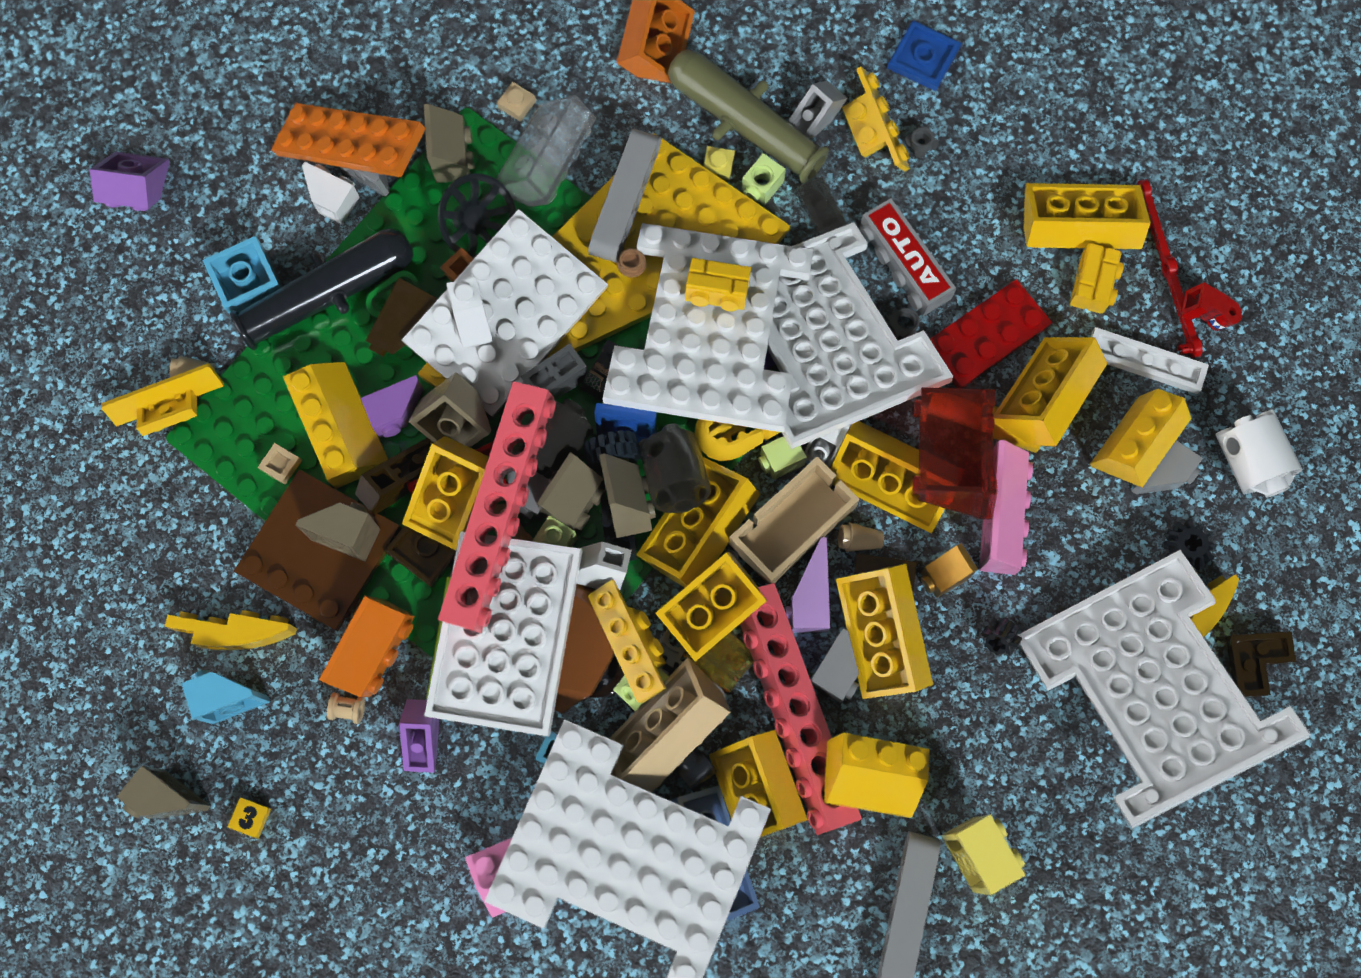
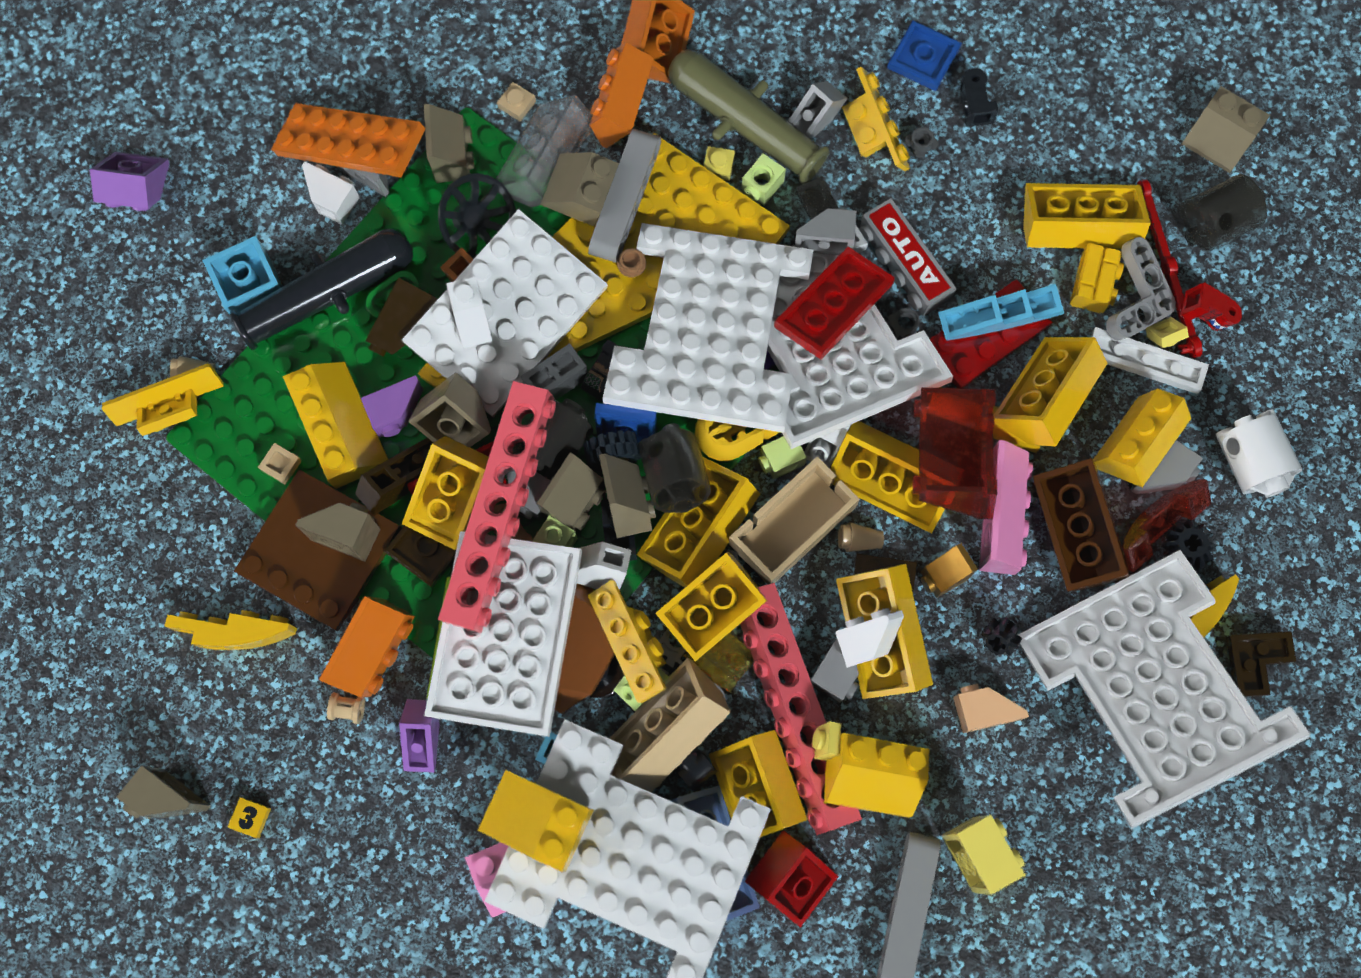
medium azure slope [181,670,271,724] -> none
yellow brick [685,258,751,311] -> none
lavender slope [785,537,830,633] -> none
none -> yellow slope [478,770,594,872]
none -> dark tan slope [540,152,619,226]
none -> orange slope [590,42,654,149]
none -> red slope [744,831,839,928]
none -> red plate [774,247,895,360]
none -> light grey slope [795,208,857,255]
none -> light yellow plate [812,721,841,761]
none -> white slope [835,608,904,667]
none -> medium azure slope [938,284,1064,341]
none -> light nougat slope [953,684,1029,733]
none -> black leg [960,68,998,127]
none -> reddish brown slope [1032,458,1131,592]
none -> light grey beam [1106,237,1176,341]
none -> clear red slope [1123,478,1212,573]
none -> light yellow plate [1146,317,1189,348]
none -> clear smoke cylinder [1177,174,1267,251]
none -> dark tan slope [1182,86,1270,173]

